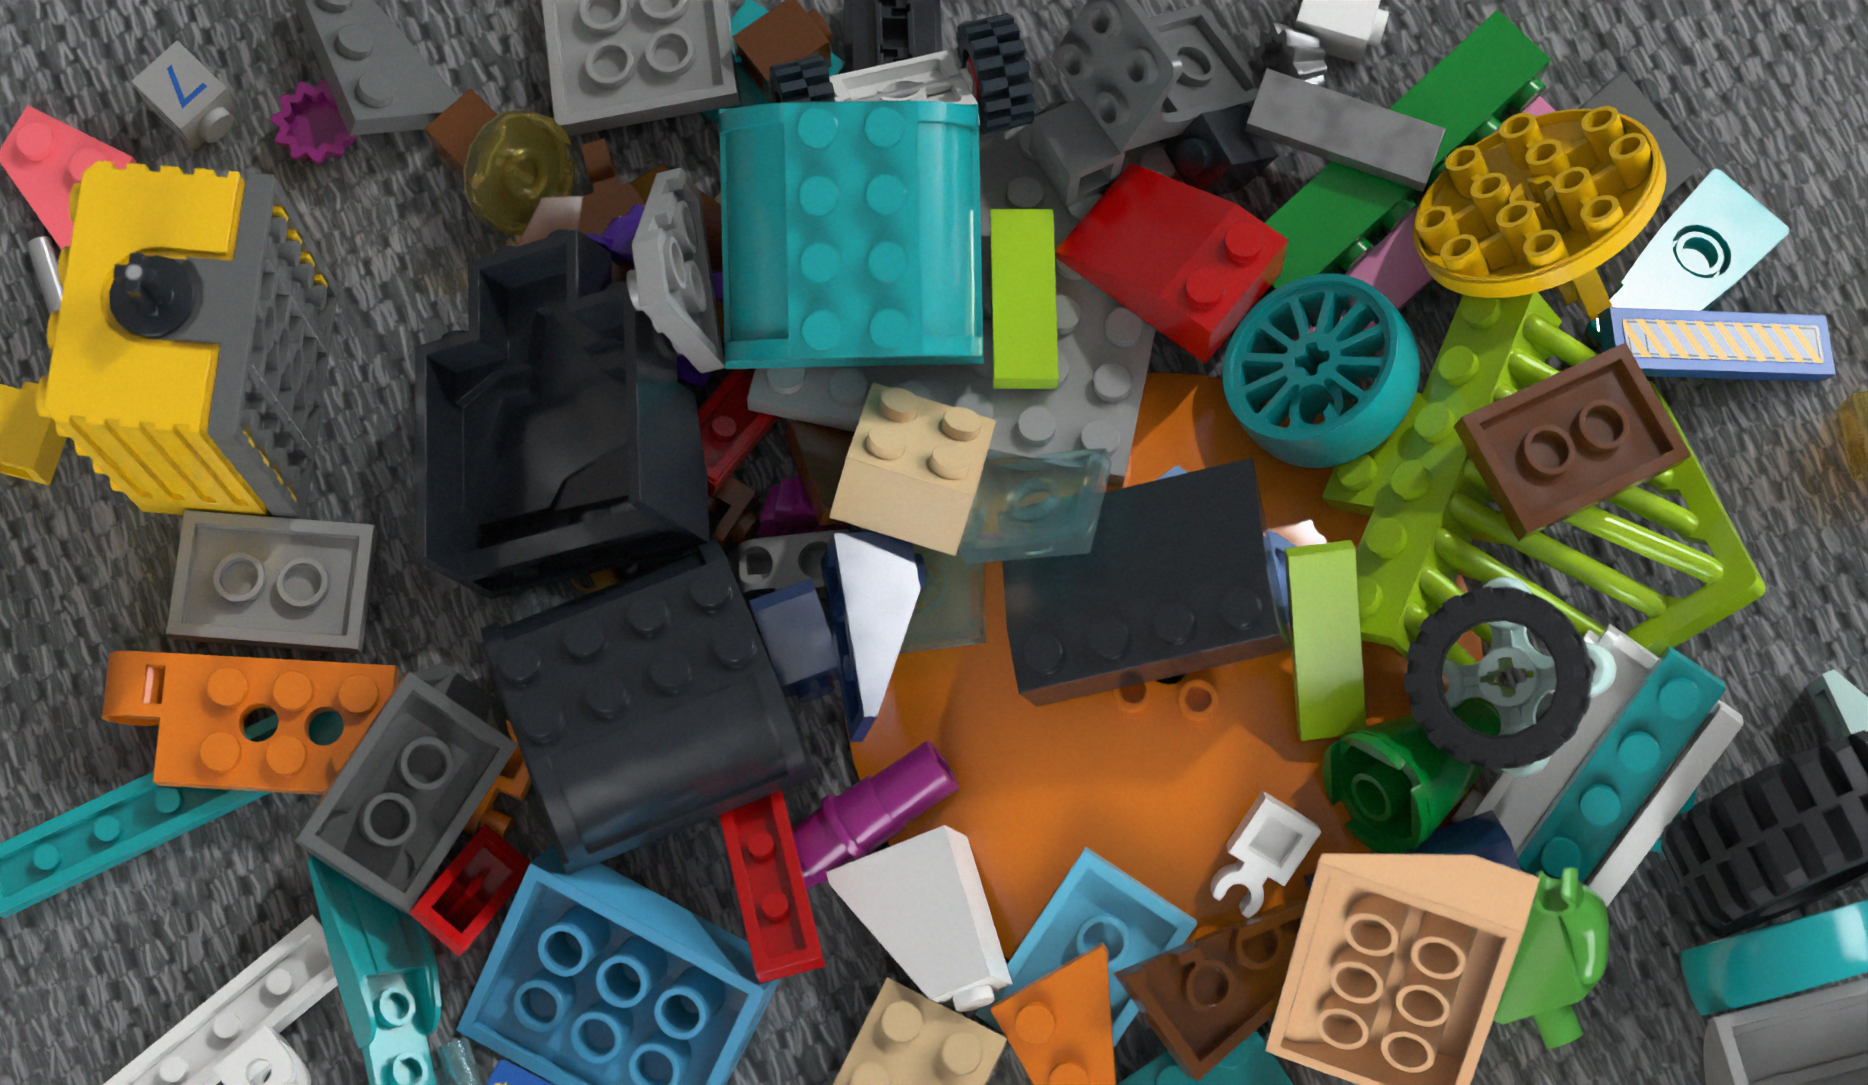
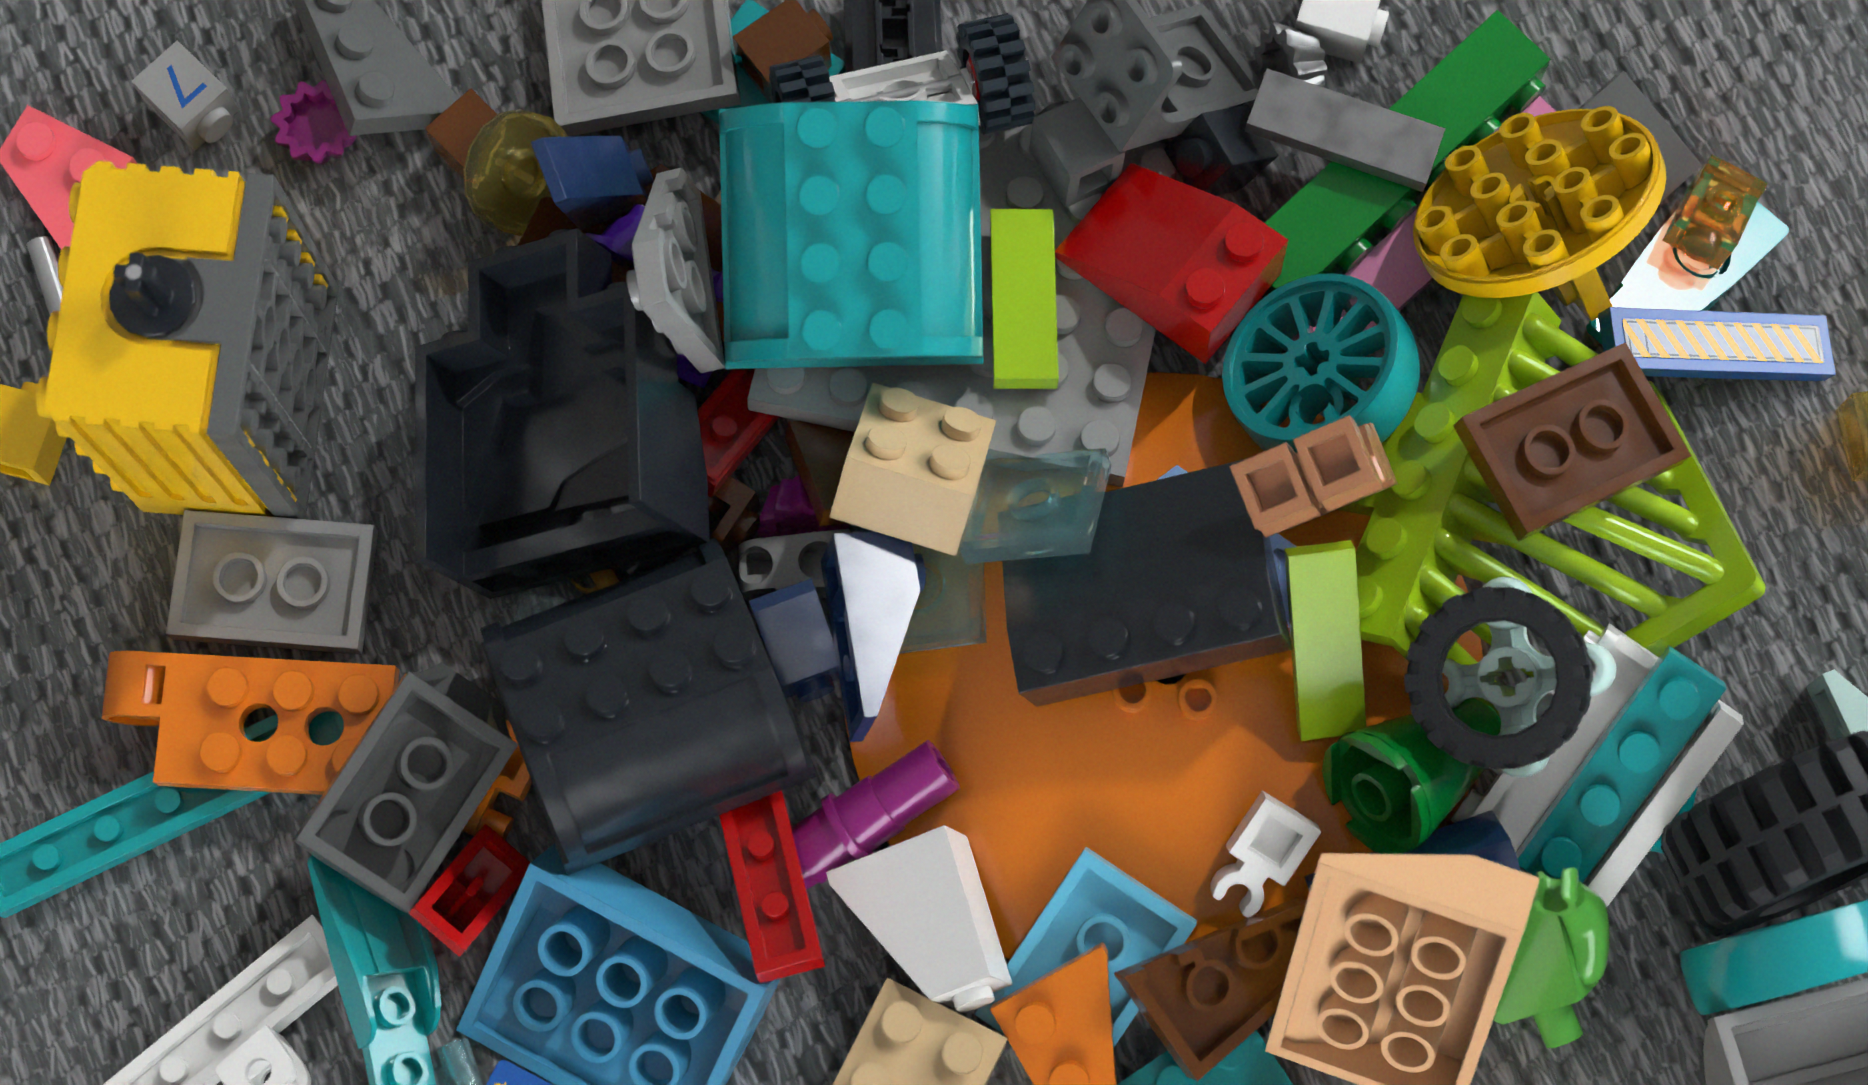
none -> dark blue slope [531,136,654,231]
none -> nougat hips [1230,415,1398,537]
none -> clear orange brick [1662,154,1768,270]

